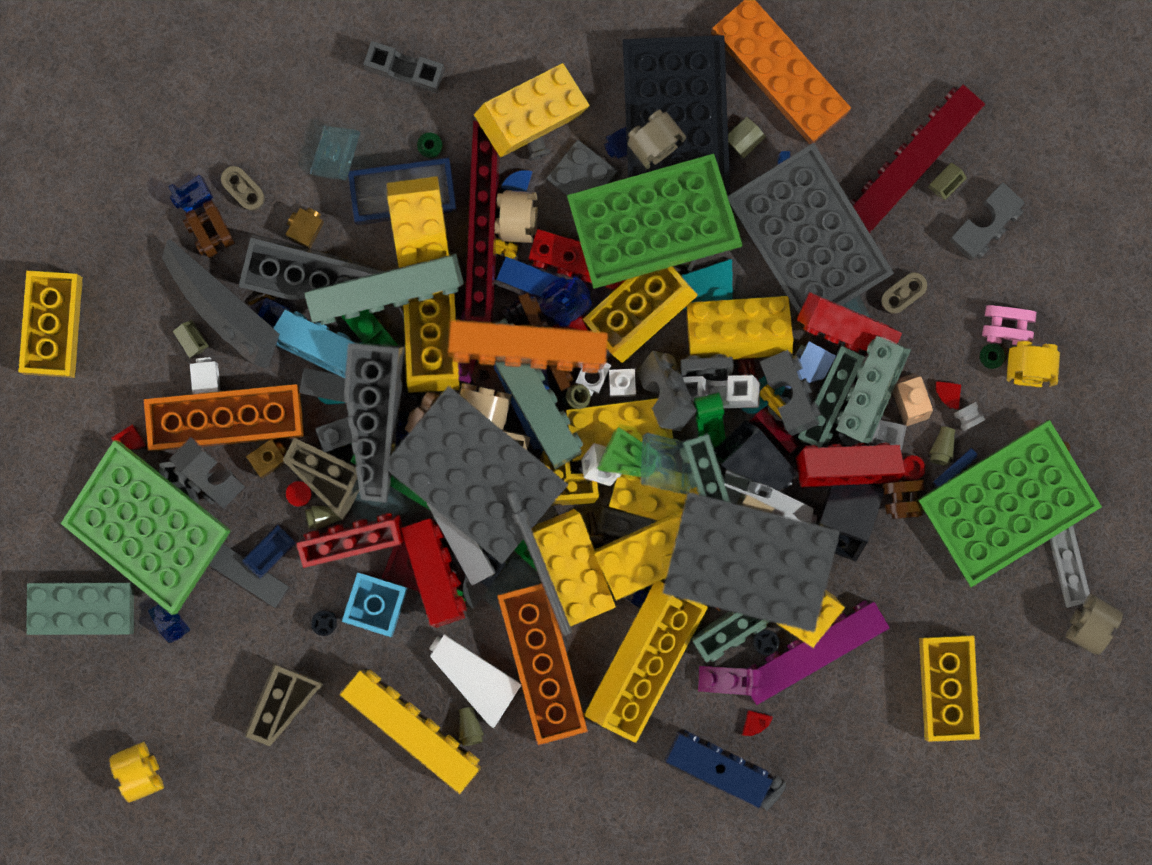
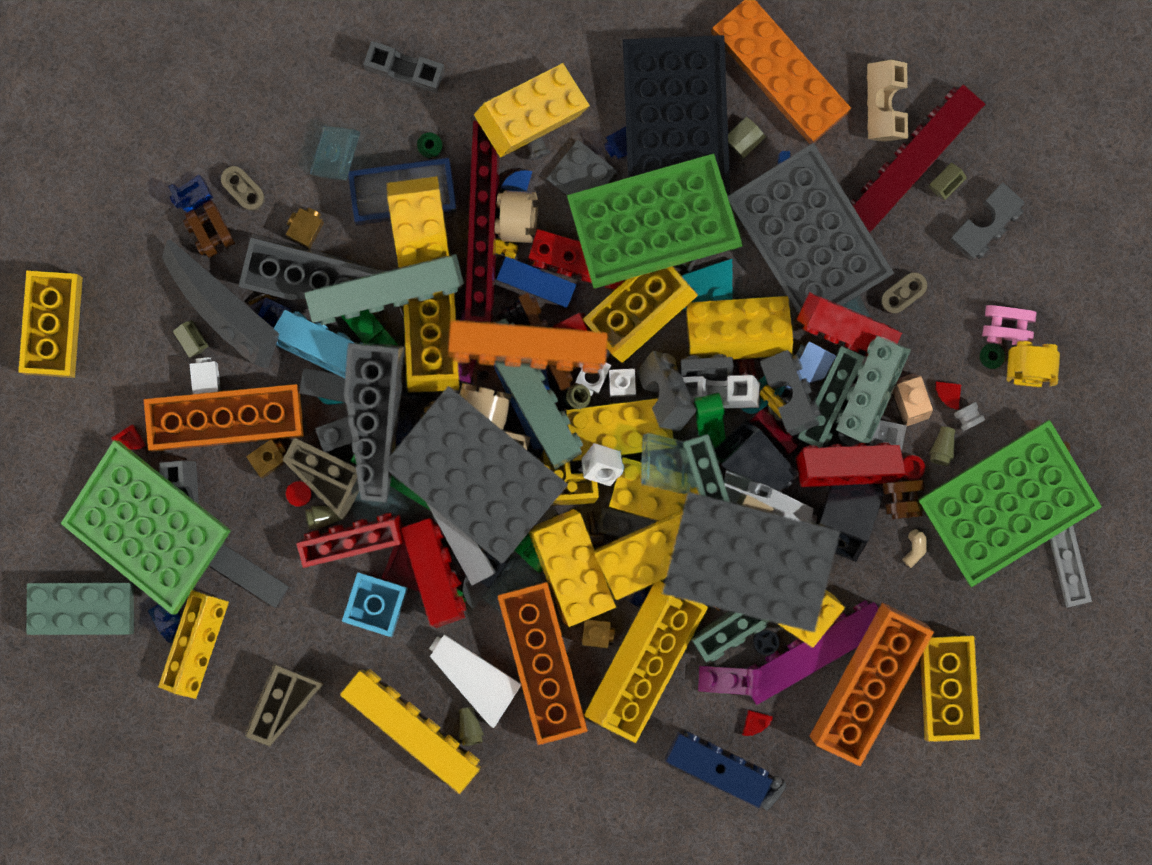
yellow brick [109,742,164,803] -> none
dark grey arch [170,437,245,509] -> none
dark blue tile [242,525,296,579] -> none
black wheel [311,610,337,636] -> none
medium nougat plate [405,392,439,432] -> none
dark grey bar [506,490,572,636] -> none
clear blue plate [540,277,592,327] -> none
bright green wing [597,427,661,478] -> none
dark tan brick [627,110,686,169] -> none
dark blue tile [931,448,978,488] -> none
dark tan brick [1065,593,1123,655] -> none
none -> yellow brick [158,590,229,699]
none -> pearl gold brick [582,620,615,648]
none -> orange brick [810,602,934,766]
none -> tan arch [867,60,908,142]
none -> tan arm [902,529,926,568]

